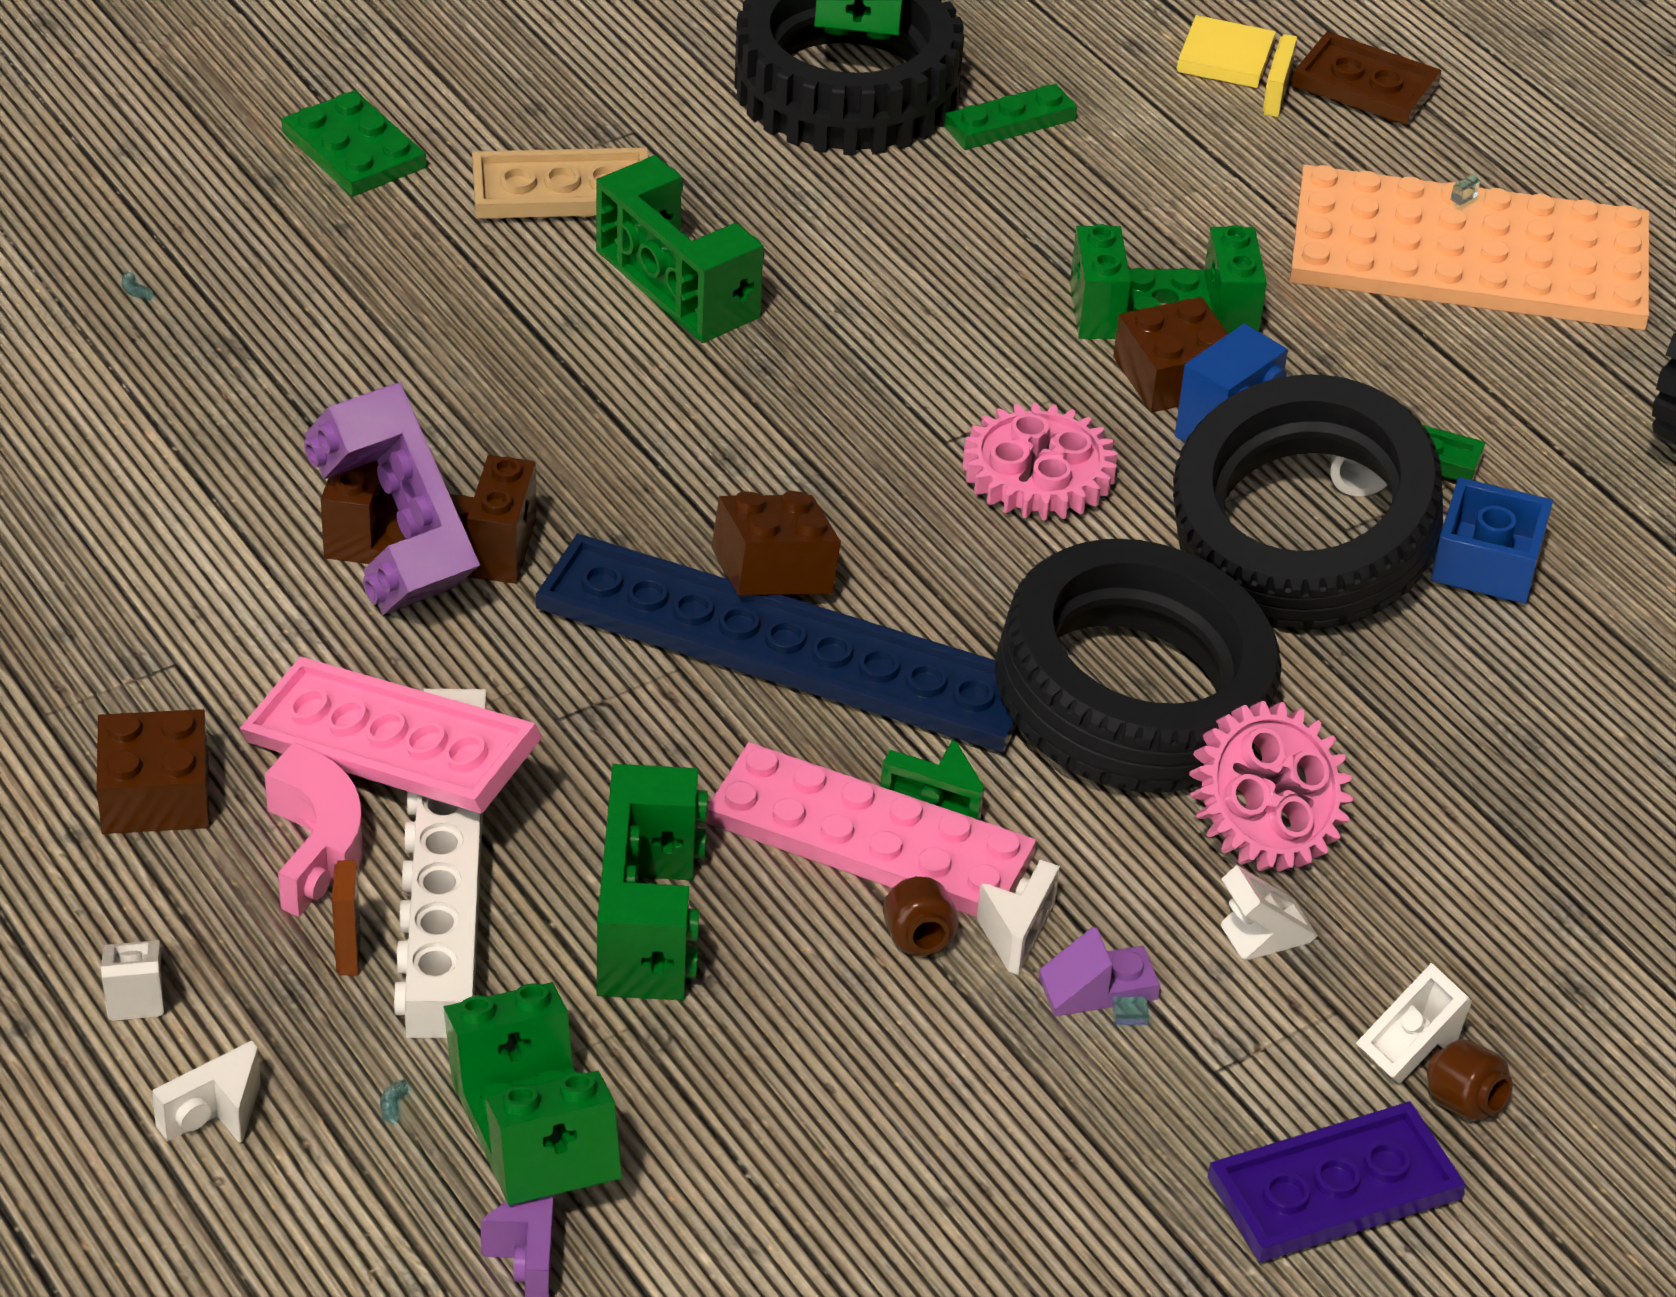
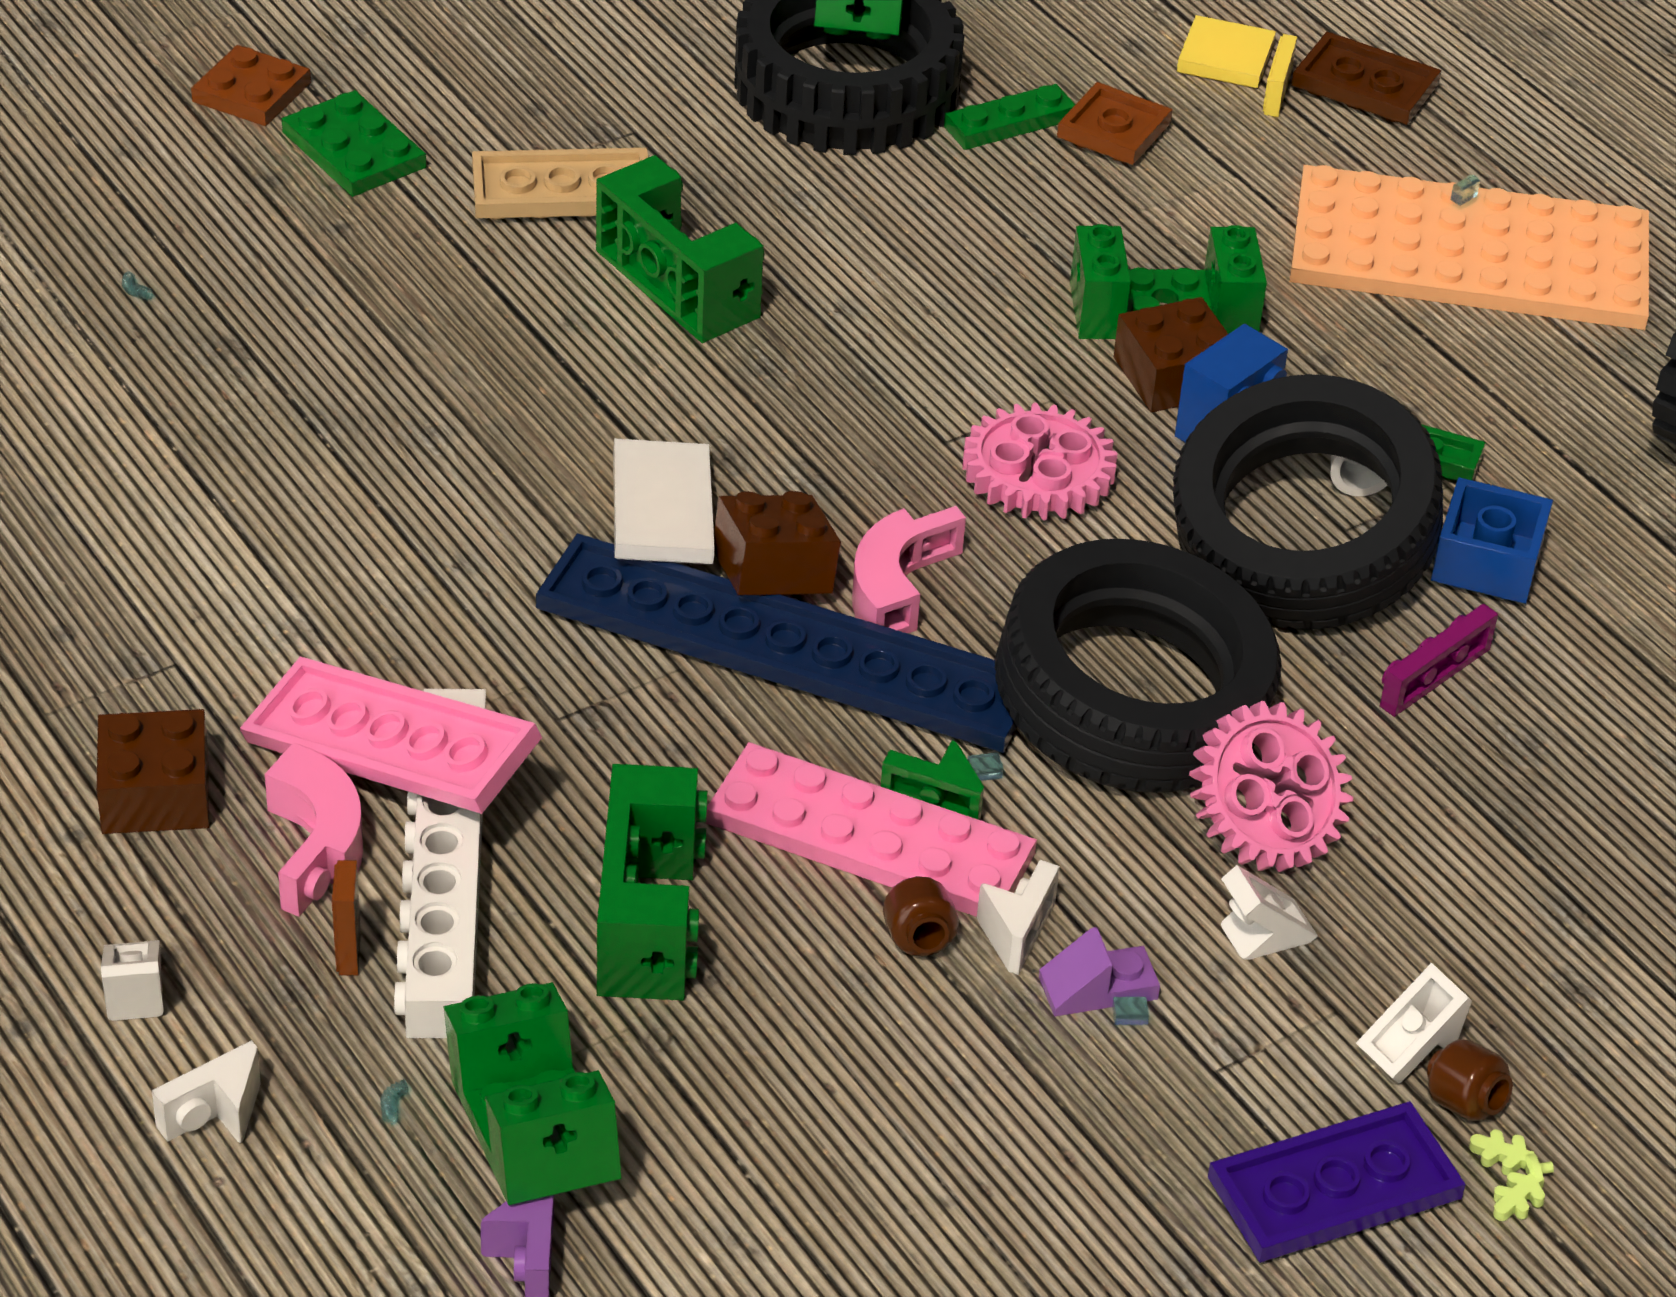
medium lavender plate [304,382,480,616] -> none
reddish brown plate [320,455,536,584] -> none
none -> dark orange plate [191,45,311,126]
none -> white tile [613,438,715,564]
none -> bright pink arch [852,506,966,633]
none -> clear light blue piece [967,752,1003,781]
none -> dark orange plate [1057,82,1173,165]
none -> magenta plate [1379,604,1498,717]
none -> yellowish green animal [1469,1129,1554,1221]

